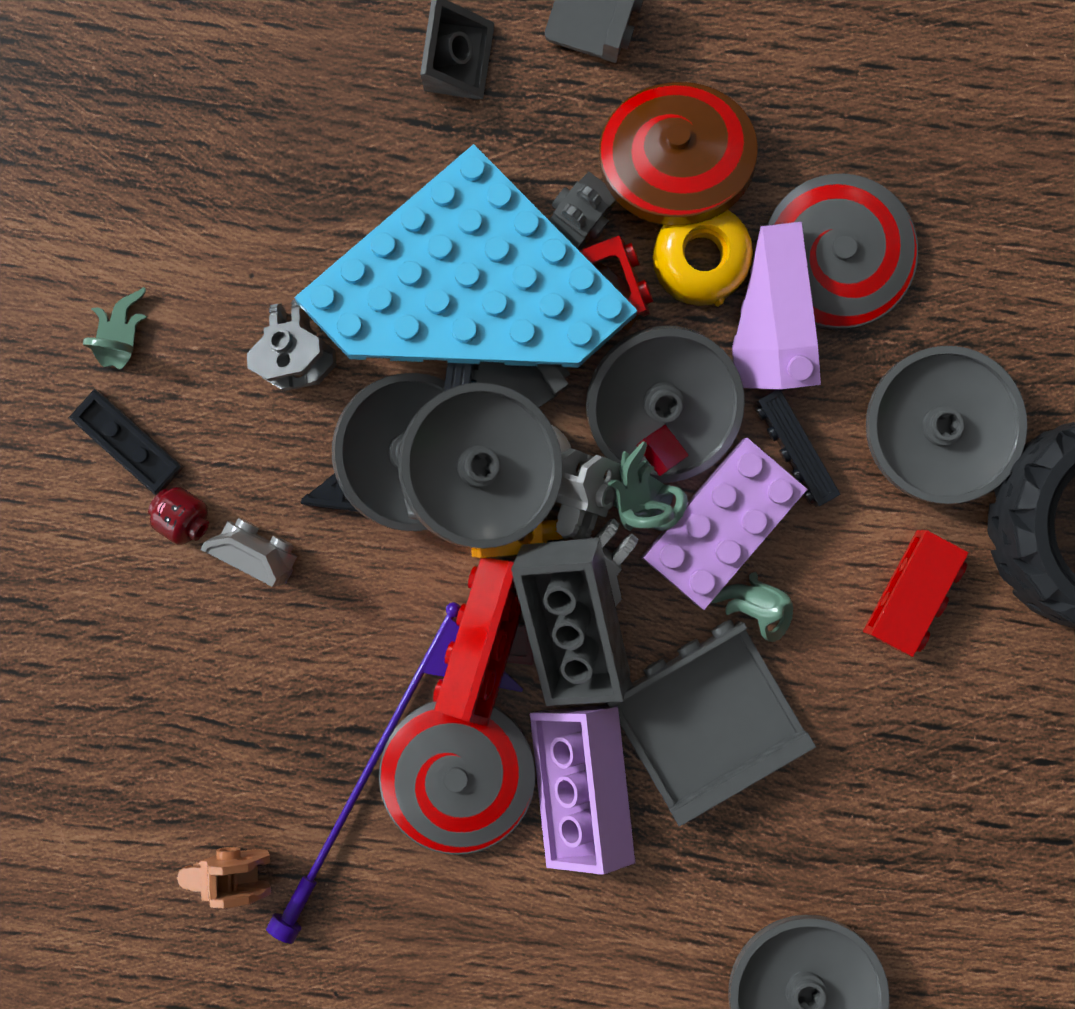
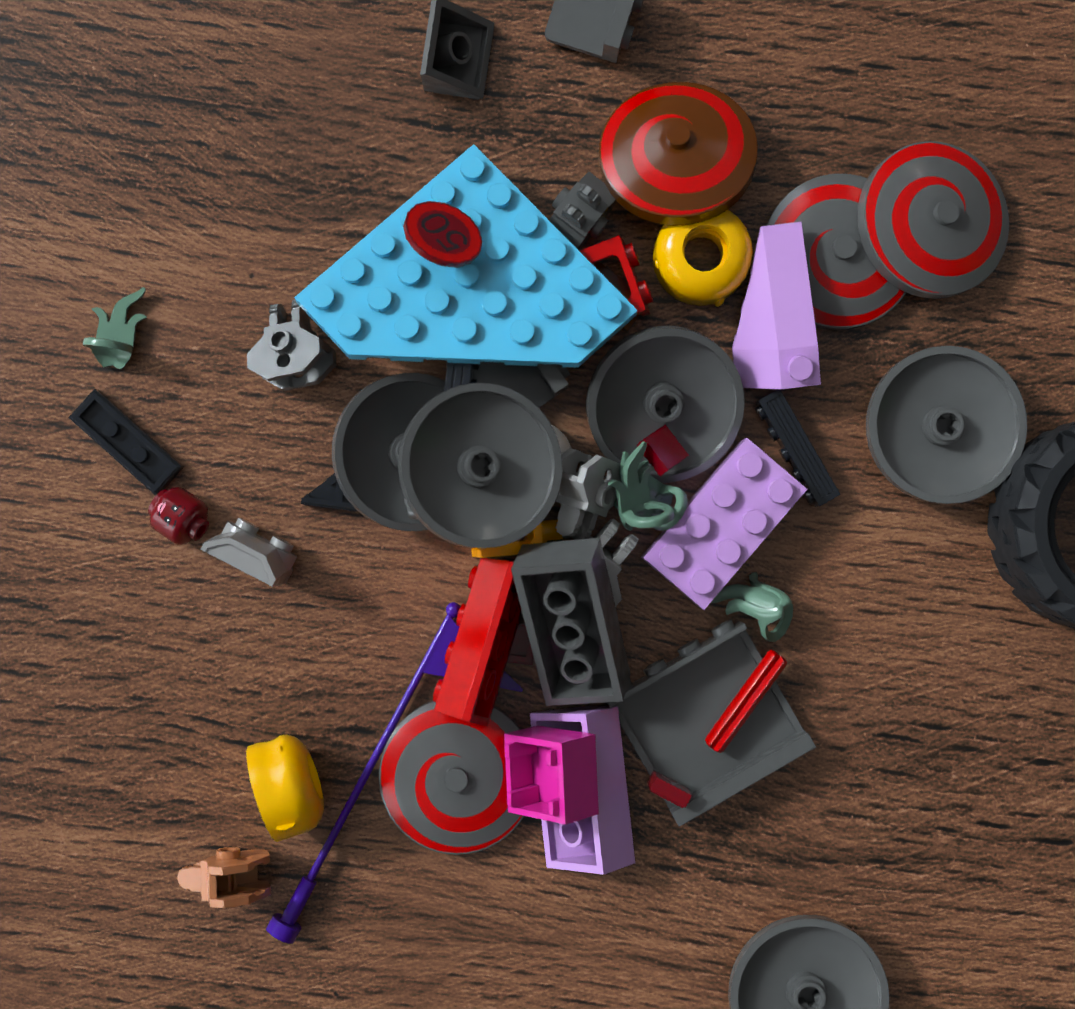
red brick [863,530,969,657] -> none
none -> yellow piece [246,735,324,842]
none -> piece [403,201,483,268]
none -> dark pink container [504,725,599,825]
none -> dark red tile [647,770,692,808]
none -> red axle [705,650,787,753]
none -> dark grey dish [857,141,1009,299]

